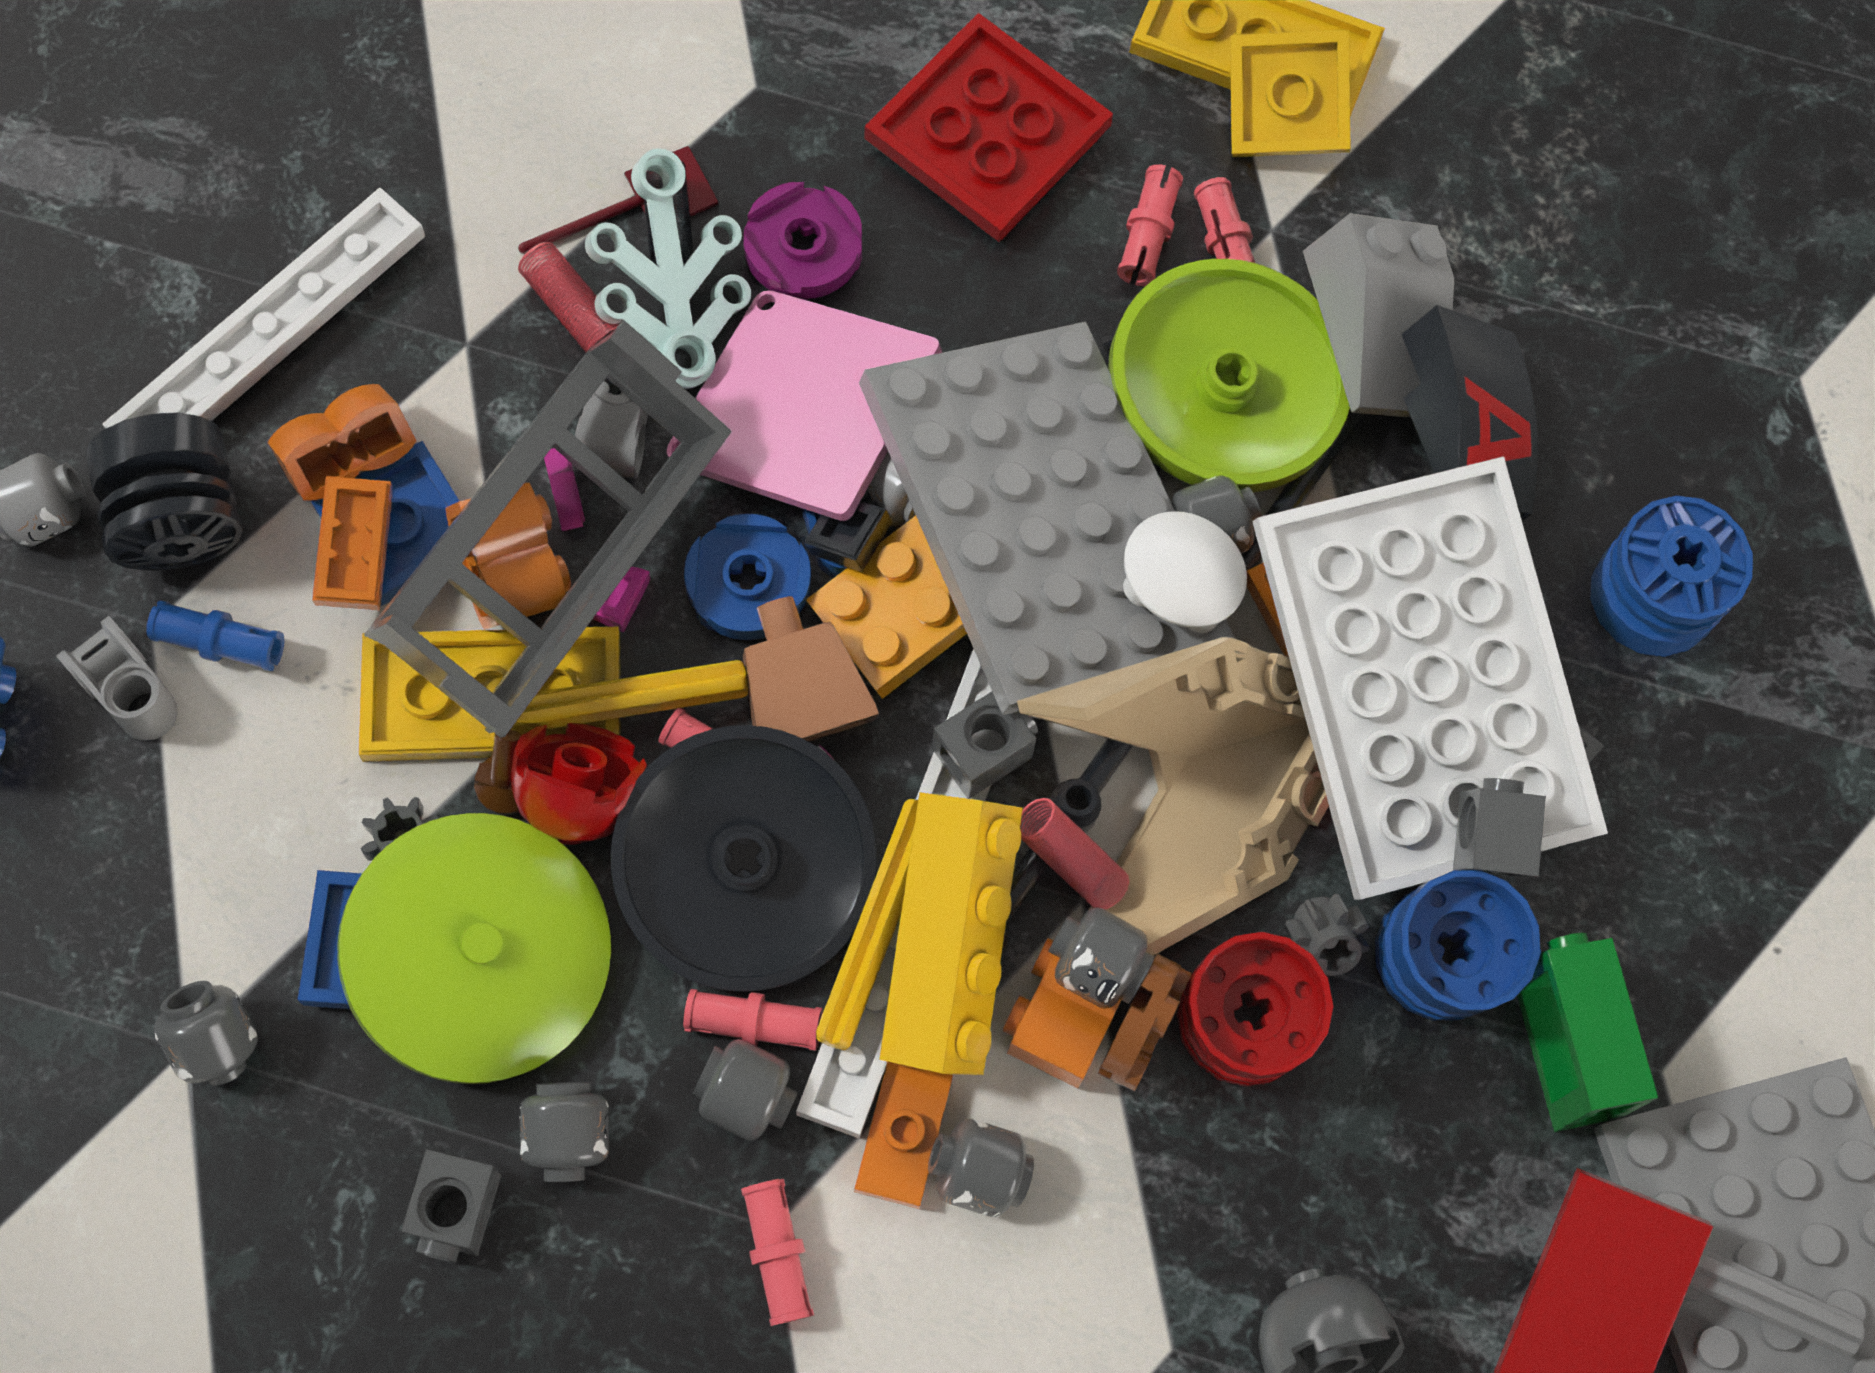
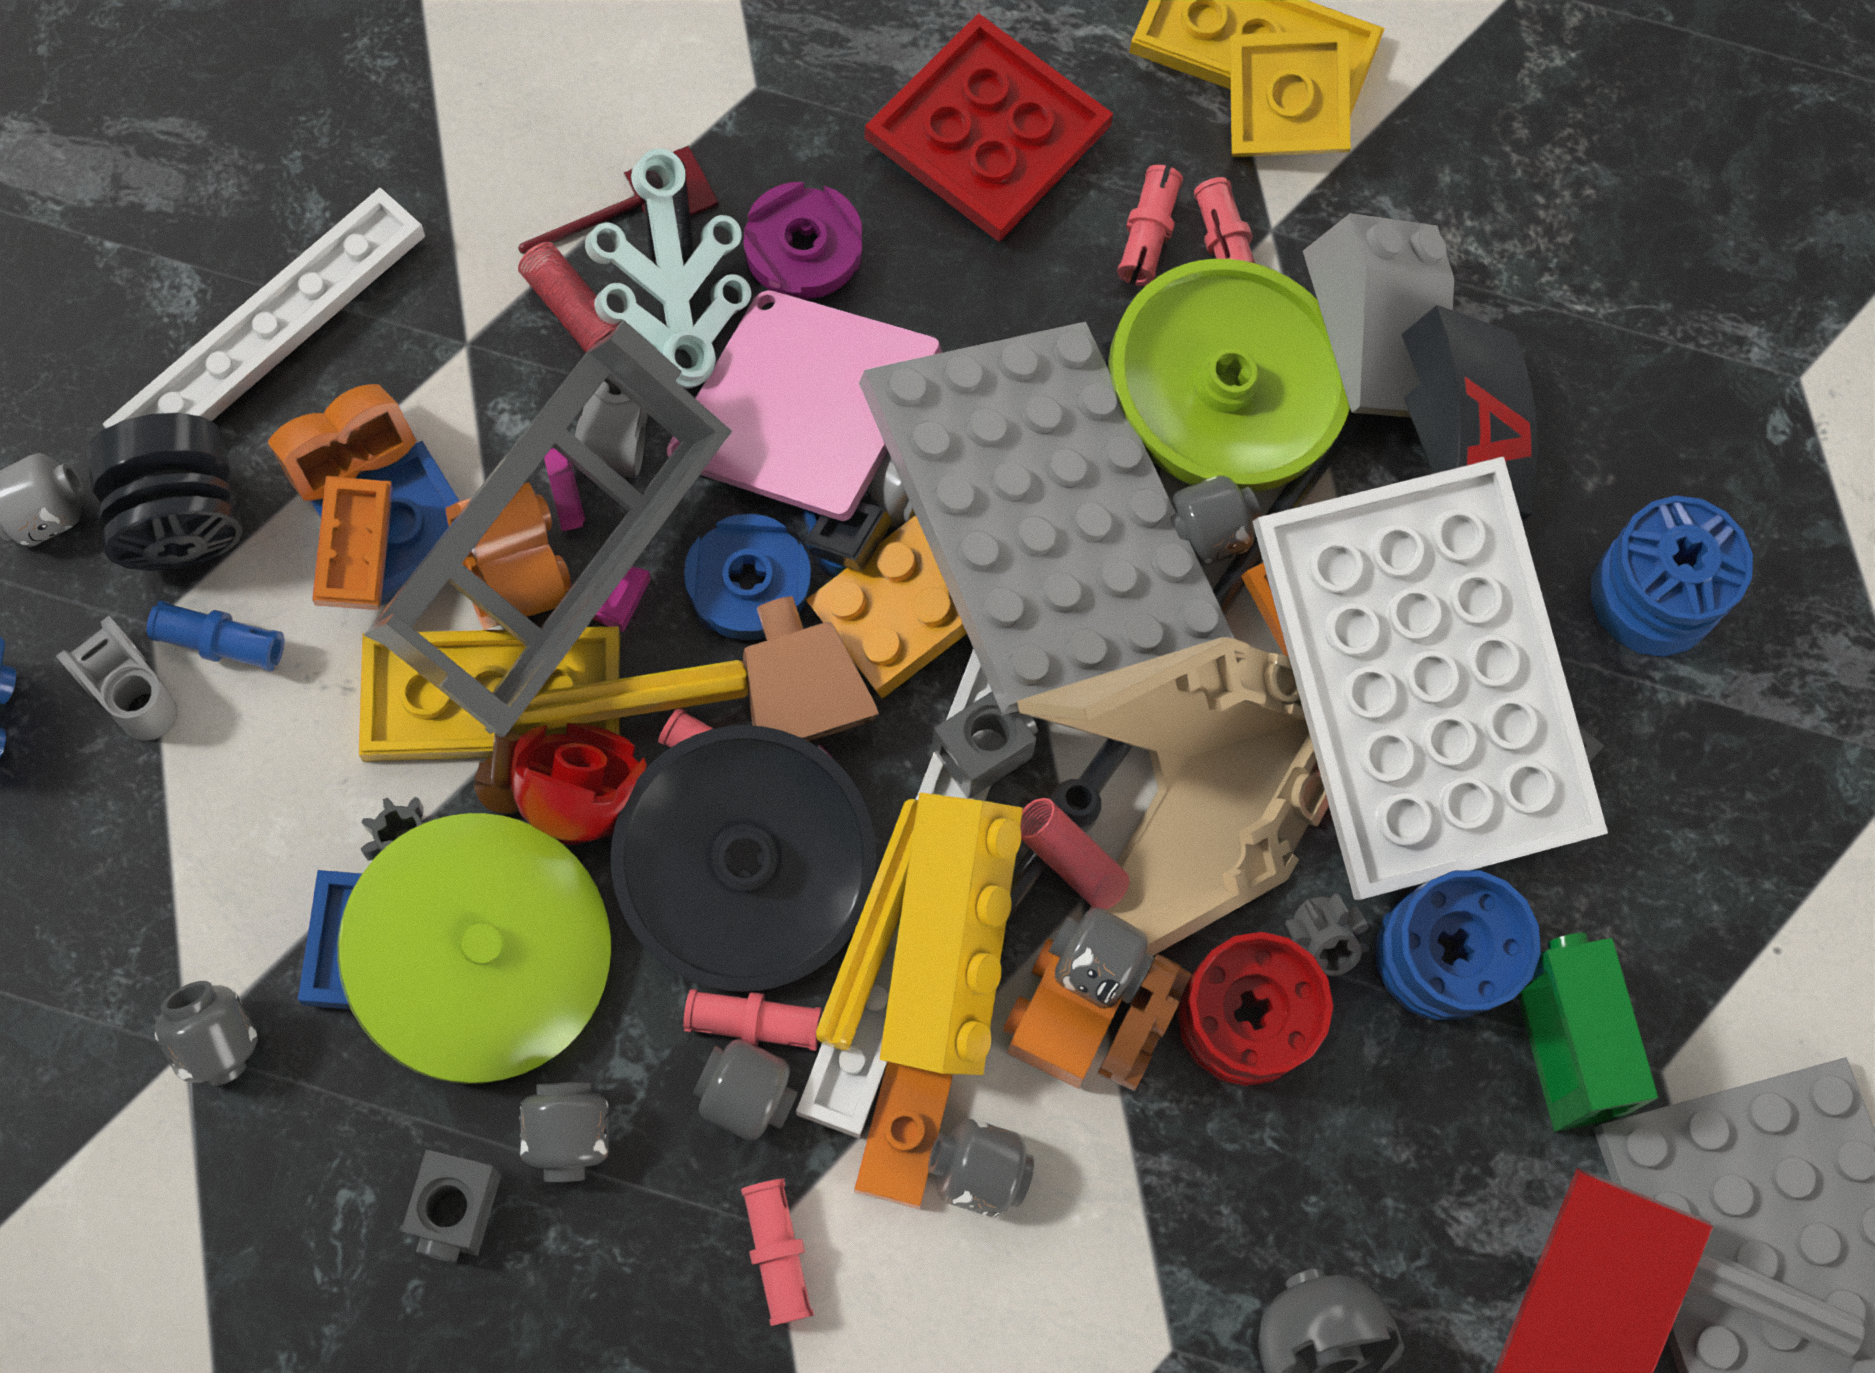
white dish [1123,511,1247,633] -> none
dark grey brick [1453,778,1546,878] -> none

